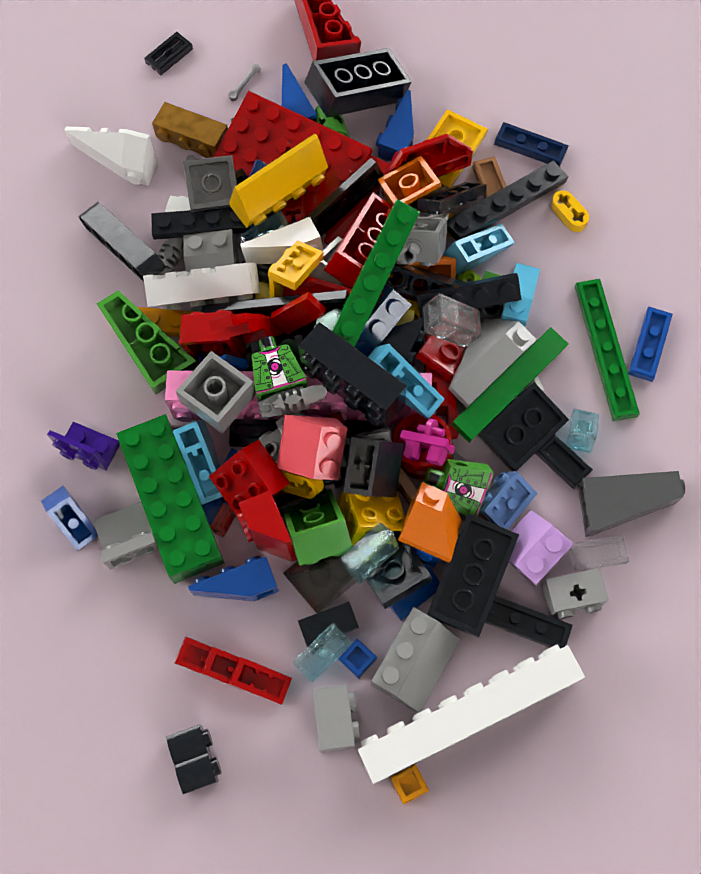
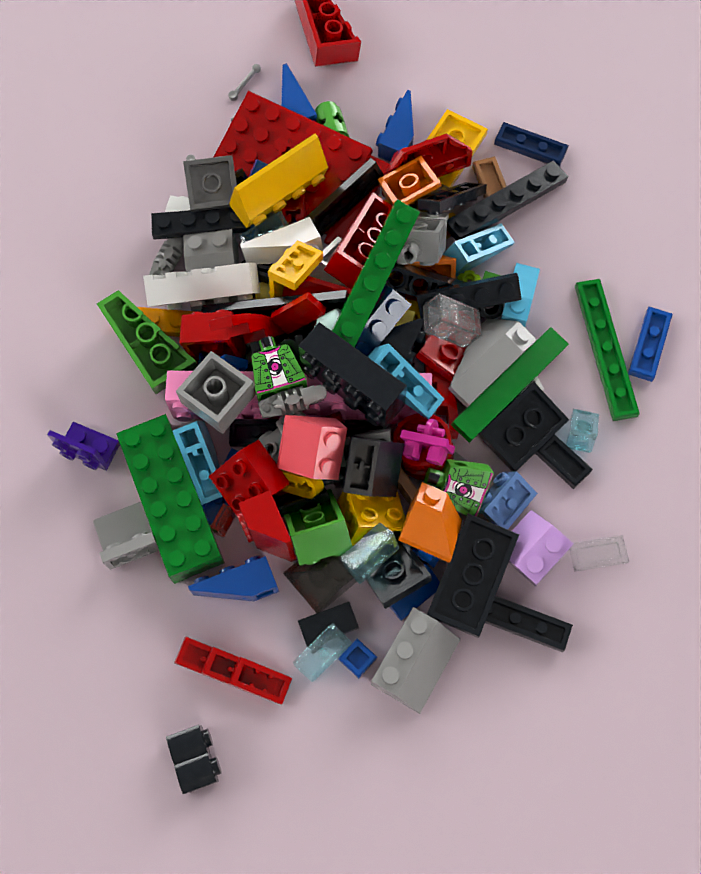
blue slope [41,486,98,551] -> none
white wedge [65,126,158,186] -> none
beam [78,202,166,282] -> none
black tile [144,31,193,75] -> none
pearl gold brick [152,102,228,158] -> none
black brick [304,48,412,118] -> none
light grey brick [312,685,360,753] -> none
white brick [358,644,585,785] -> none
light orange tile [390,764,429,805] -> none
light grey brick [542,568,609,619] -> none
yellow beam [551,190,589,232] -> none
dark grey slope [578,471,685,537] -> none

